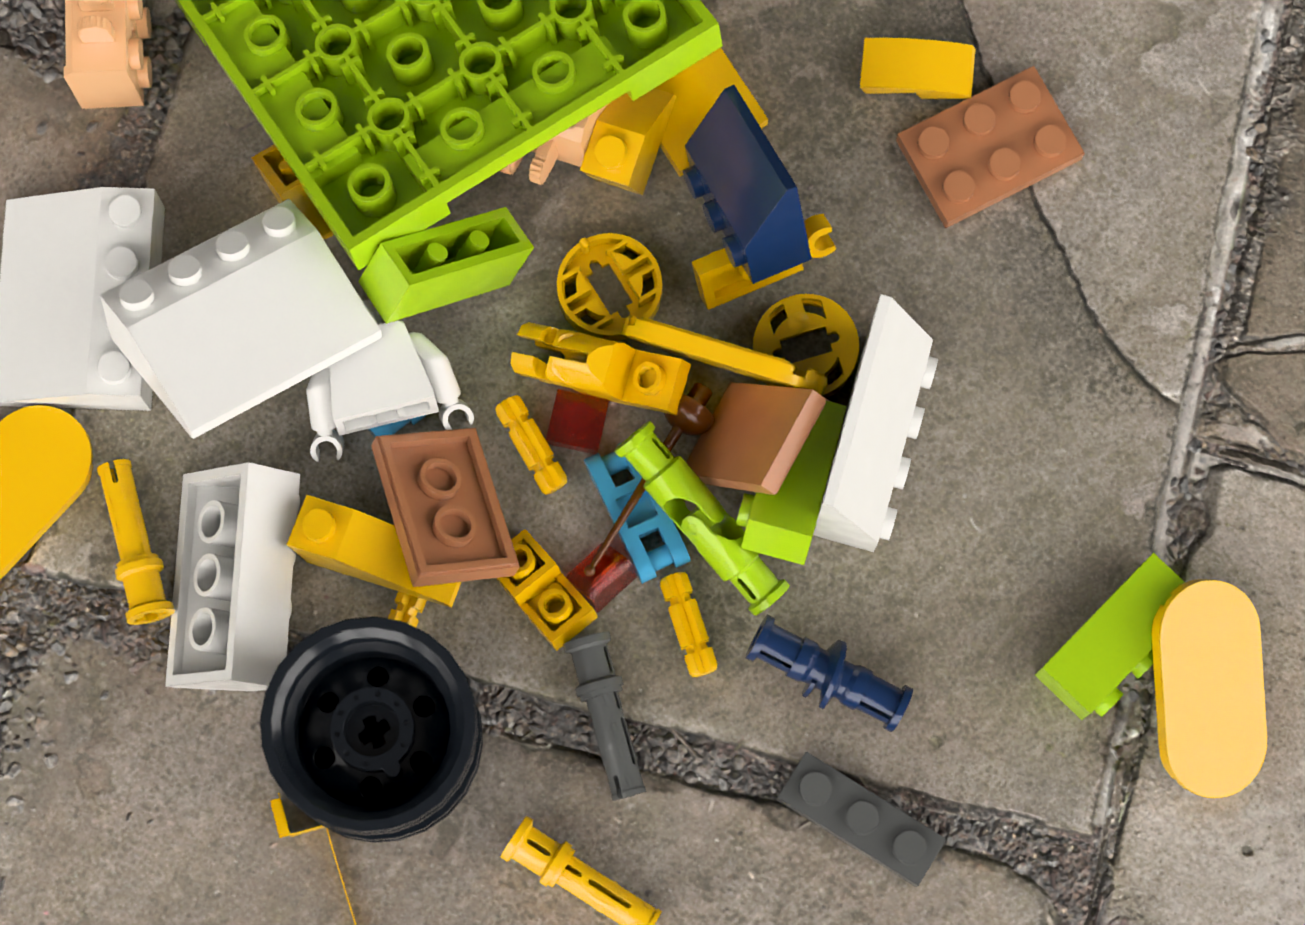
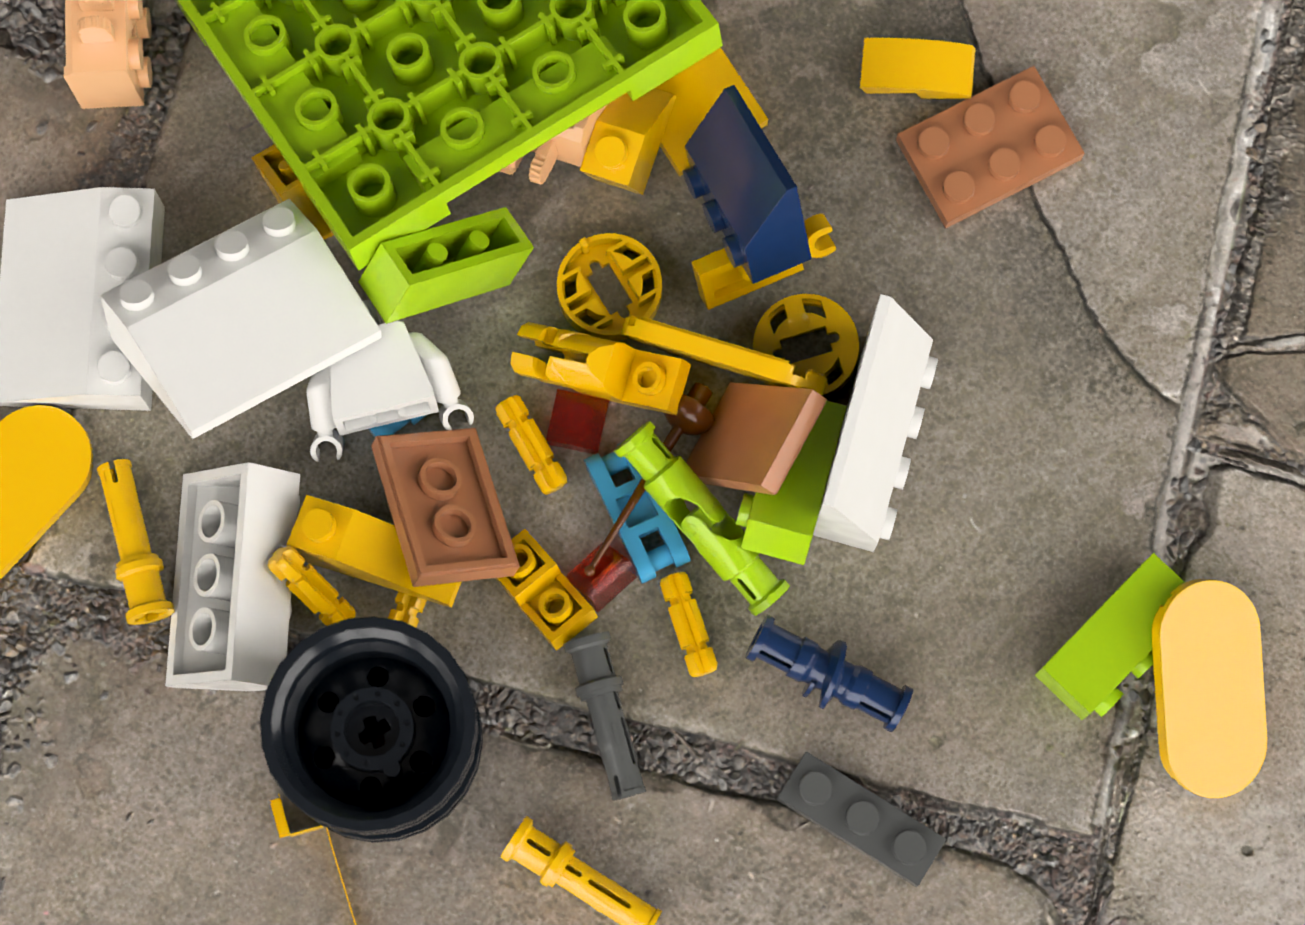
none -> yellow axle [268,545,356,626]

